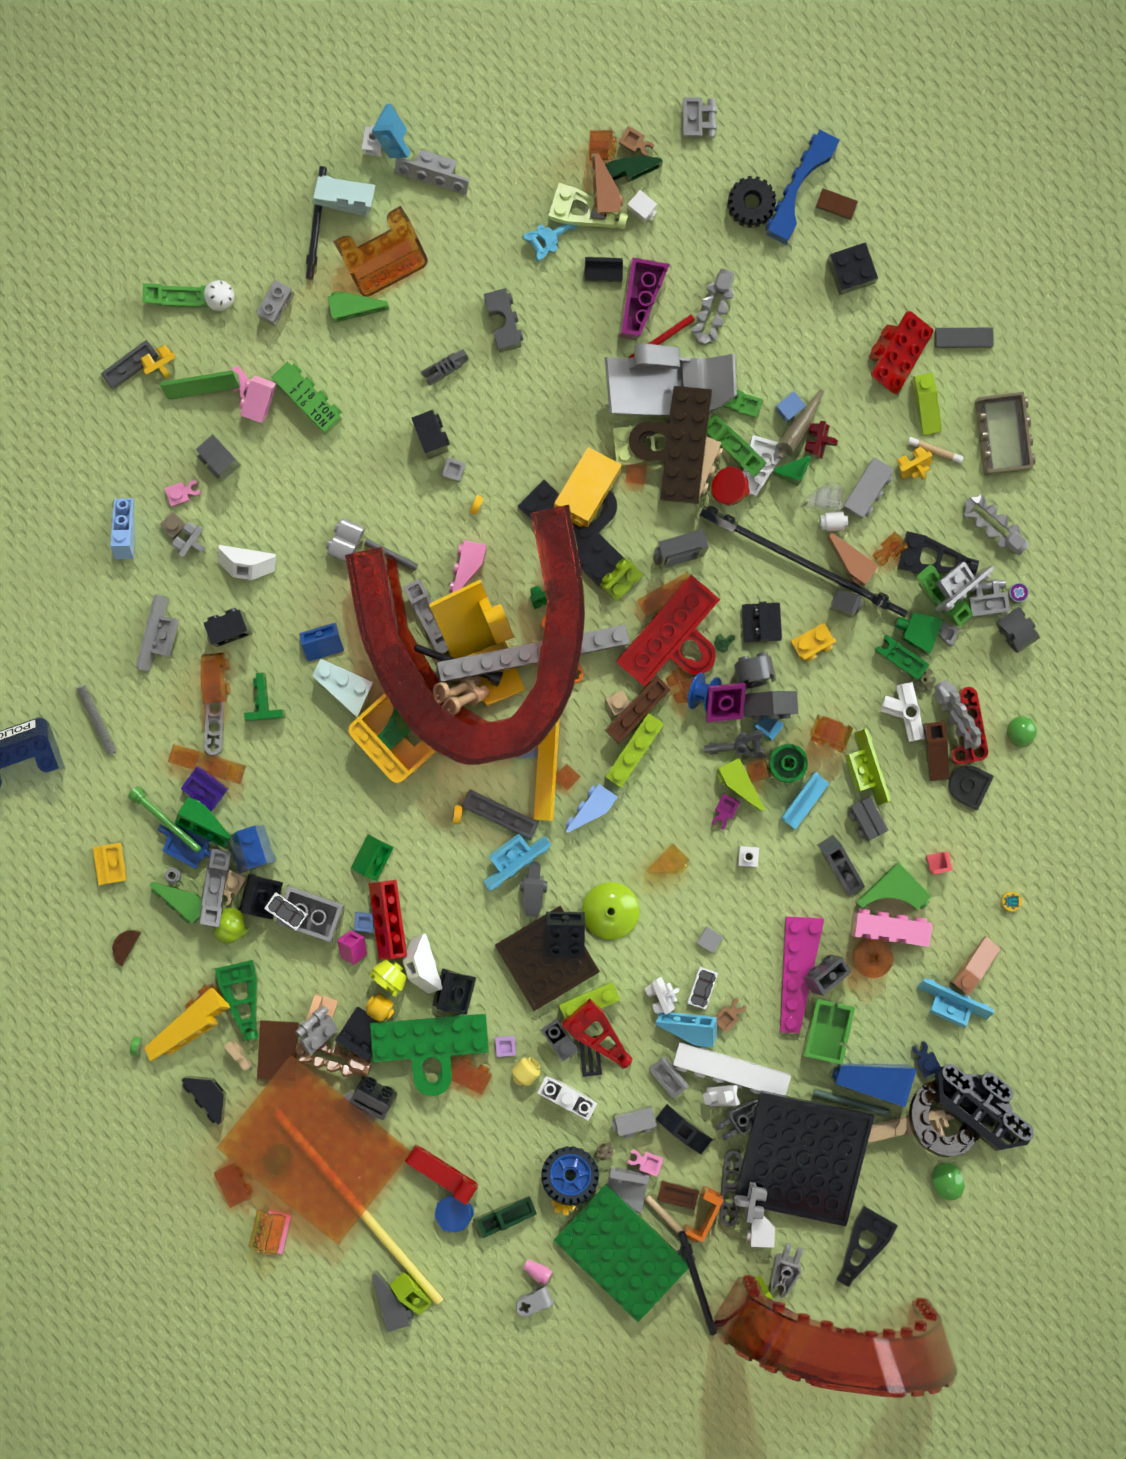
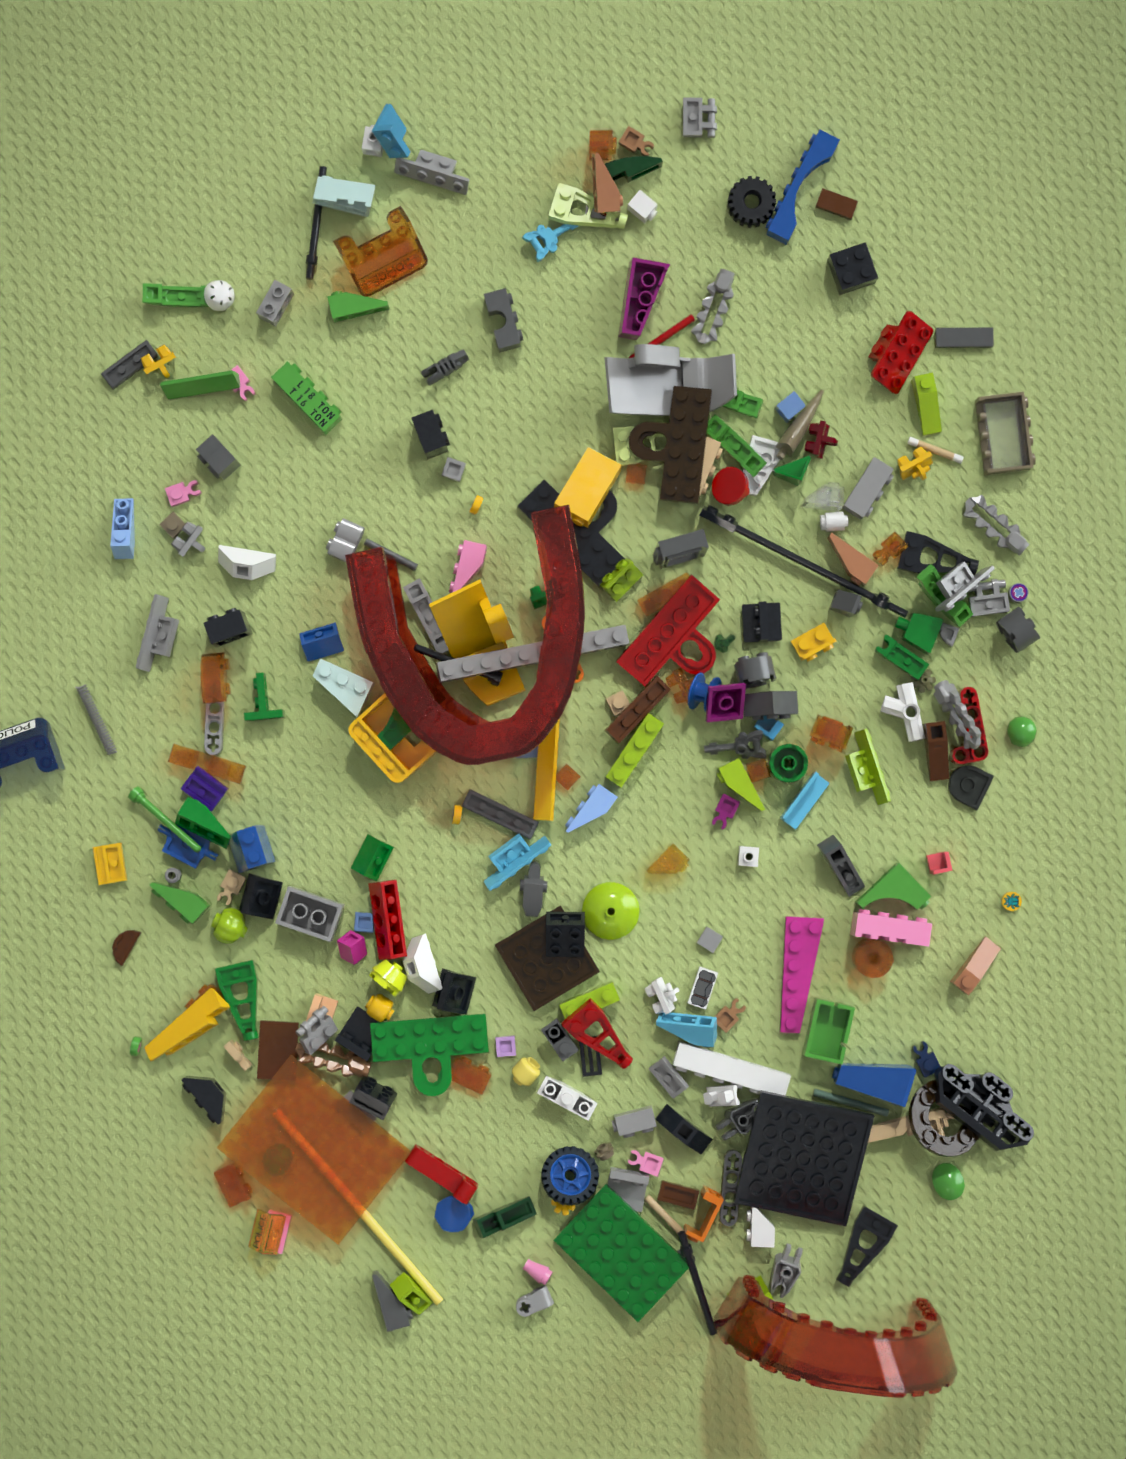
light grey slope [199,849,231,928] -> none
bright pink brick [239,376,277,423] -> none
tile [264,892,308,931] -> none
tan piece [433,676,489,716] -> none
black panel [584,257,623,282] -> none
light grey hips [734,1182,767,1223] -> none
dark grey brick [803,955,852,996] -> none
dark grey brick [848,796,889,841] -> none
medium azure bracket [917,978,994,1028] -> none

